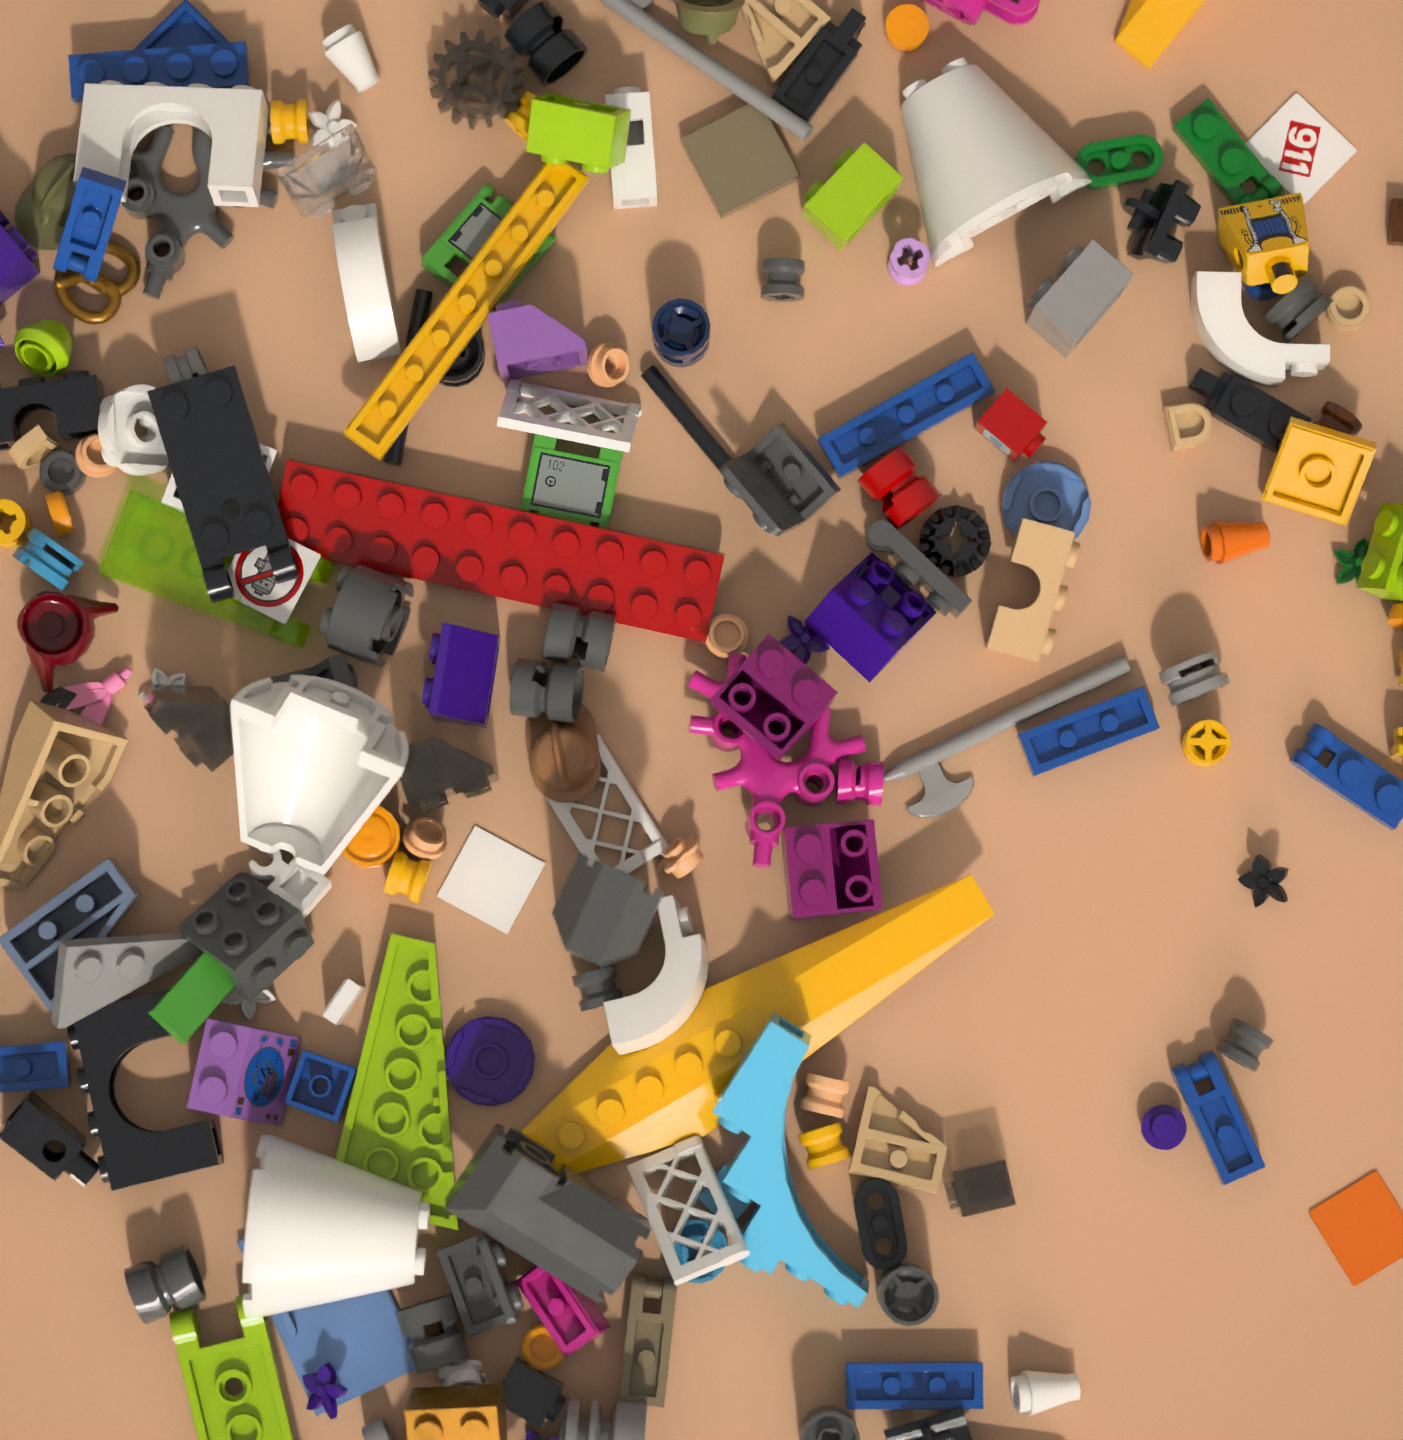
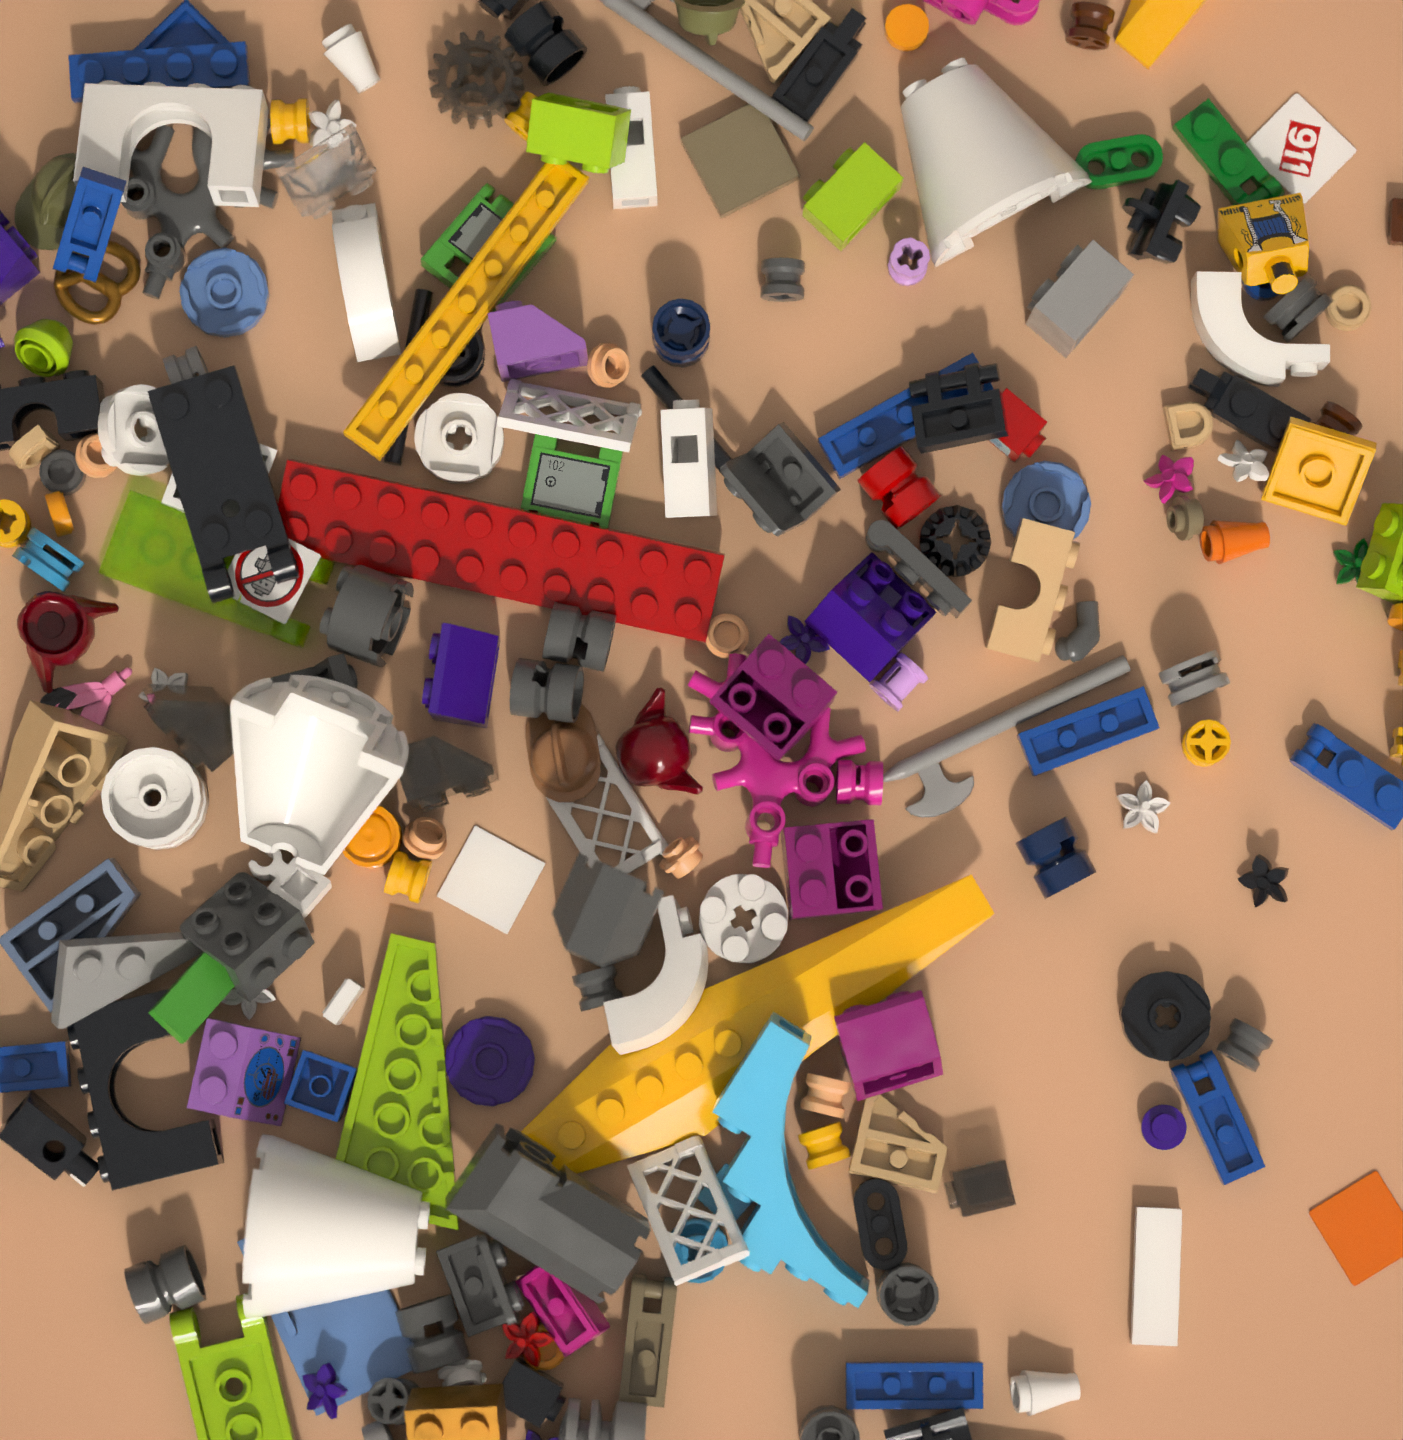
none -> white wheel [101,747,209,850]
none -> medium blue tile [179,248,270,338]
none -> dark grey wheel [367,1378,420,1425]
none -> white plate [414,393,504,484]
none -> red plant [502,1311,556,1367]
none -> dark red piece [615,687,703,795]
none -> white brick [660,399,717,518]
none -> white plate [699,874,788,964]
none -> magenta slope [834,990,944,1101]
none -> lavender bush [869,652,929,712]
none -> black plate [909,363,1009,454]
none -> dark blue wheel [1015,816,1097,899]
none -> dark grey arm [1055,601,1100,662]
none -> reddish brown wheel [1065,2,1115,50]
none -> white plant [1116,780,1171,834]
none -> black plate [1119,971,1211,1061]
none -> white tile [1130,1206,1182,1346]
none -> dark pink plant [1144,455,1194,504]
none -> dark tan plate [1166,496,1204,541]
none -> white plant [1217,439,1270,482]

